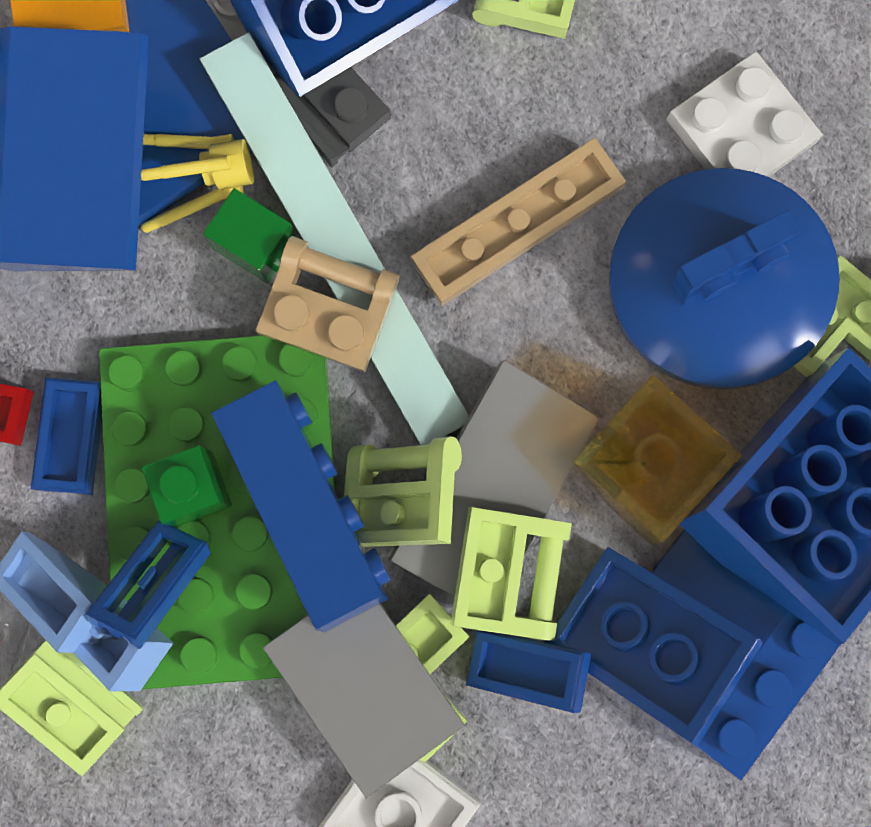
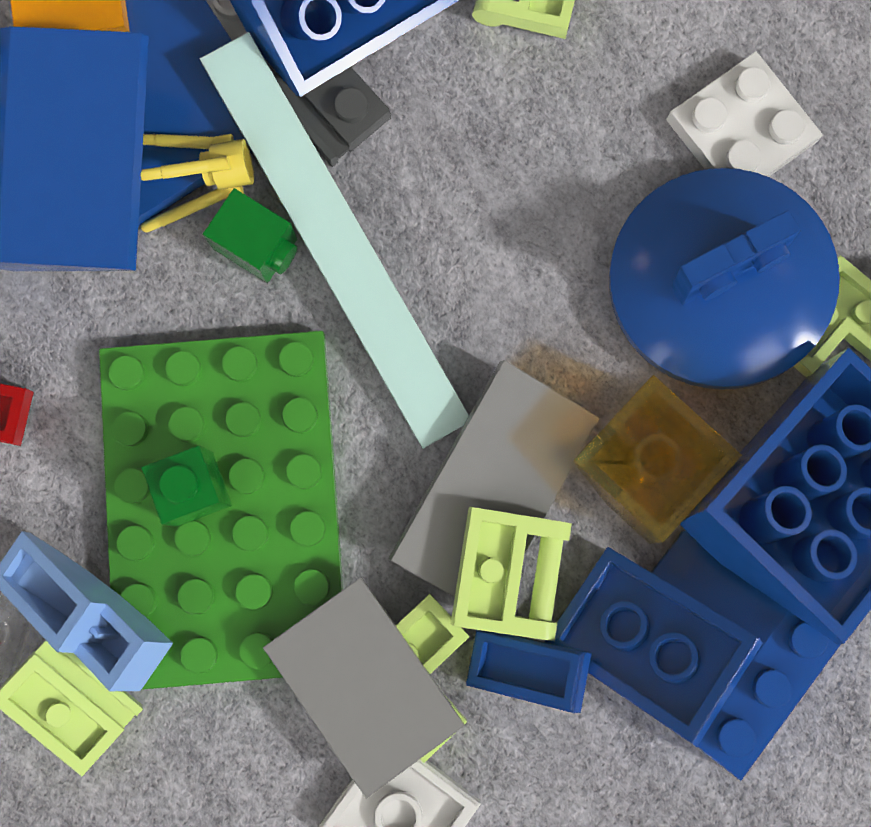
blue tile [31,377,102,495] -> none
blue tile [85,520,211,649] -> none
blue brick [211,380,391,633] -> none
tan plate [256,236,400,373] -> none
yellowish green plate [344,437,462,547] -> none
tan plate [411,138,626,307] -> none

